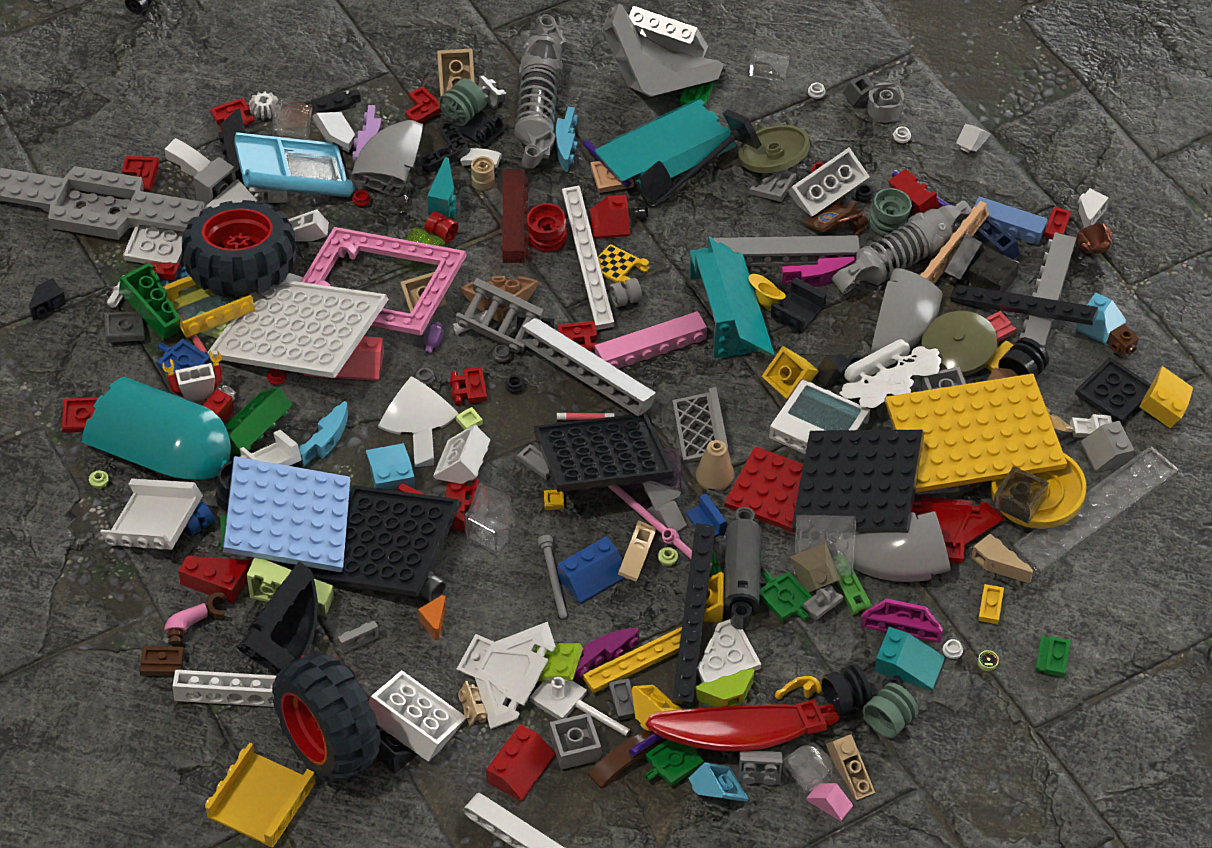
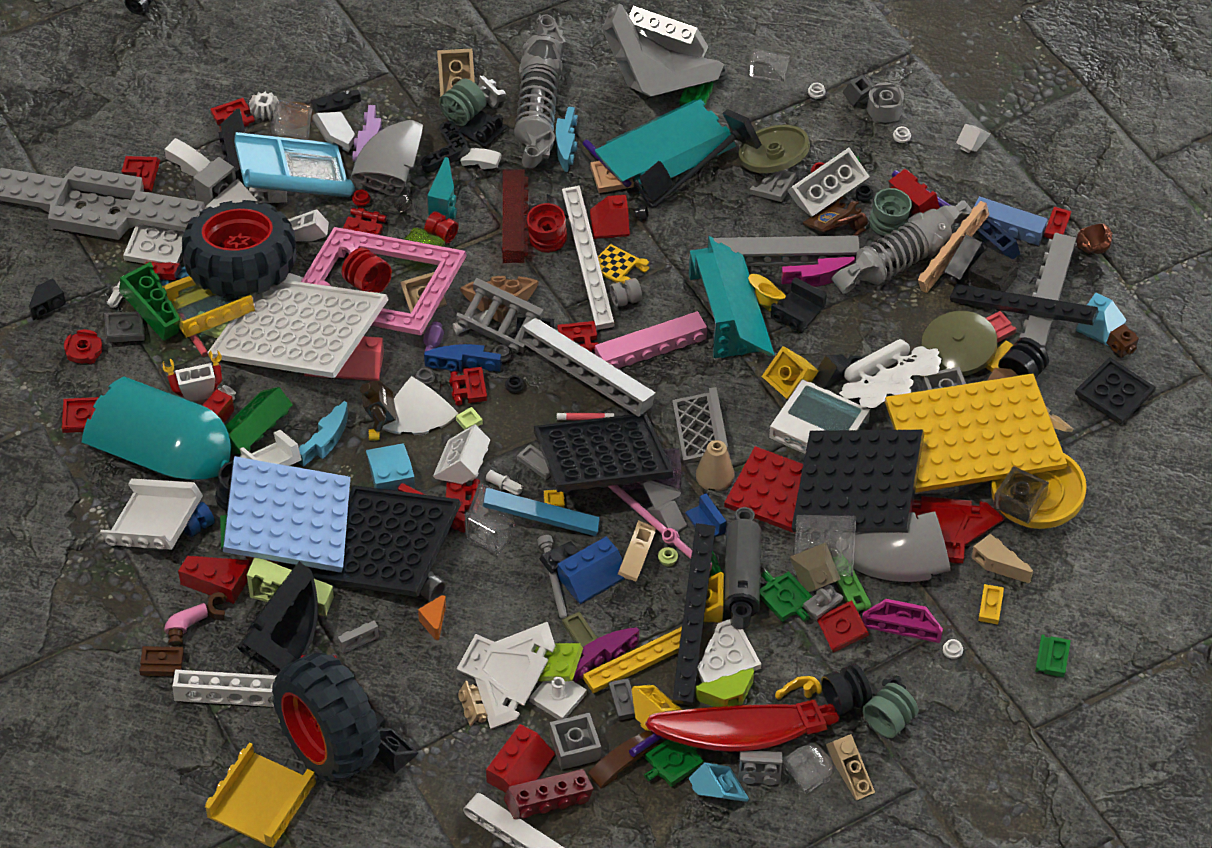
yellowish green plate [89,470,109,489] -> none
blue plate [157,339,211,373] -> none
red plate [267,368,286,385] -> none
white slope [368,670,467,762] -> none
red plate [405,86,442,123] -> none
white slope [413,428,434,467] -> none
tan wheel [471,156,495,190] -> none
white bar [575,700,631,737] -> none
bright pink slope [806,783,853,821] -> none
light grey panel [871,268,943,354] -> none
teal slope [874,627,945,691] -> none
tile [978,650,999,671] -> none
clear plate [1012,446,1179,574] -> none
white slope [1070,414,1112,438] -> none
white slope [1078,189,1109,228] -> none
light grey slope [1081,421,1134,473] -> none
yellow slope [1139,366,1193,428] -> none
none -> red plate [64,329,103,364]
none -> red wheel [341,247,392,293]
none -> red plate [343,208,387,235]
none -> dark brown torso [360,381,396,441]
none -> blue slope [424,344,502,372]
none -> dark azure tile [482,488,599,536]
none -> white axle [486,470,523,495]
none -> dark red brick [504,769,593,819]
none -> black plate [539,541,579,574]
none -> olive tile [562,612,597,647]
none -> red tile [817,600,869,653]

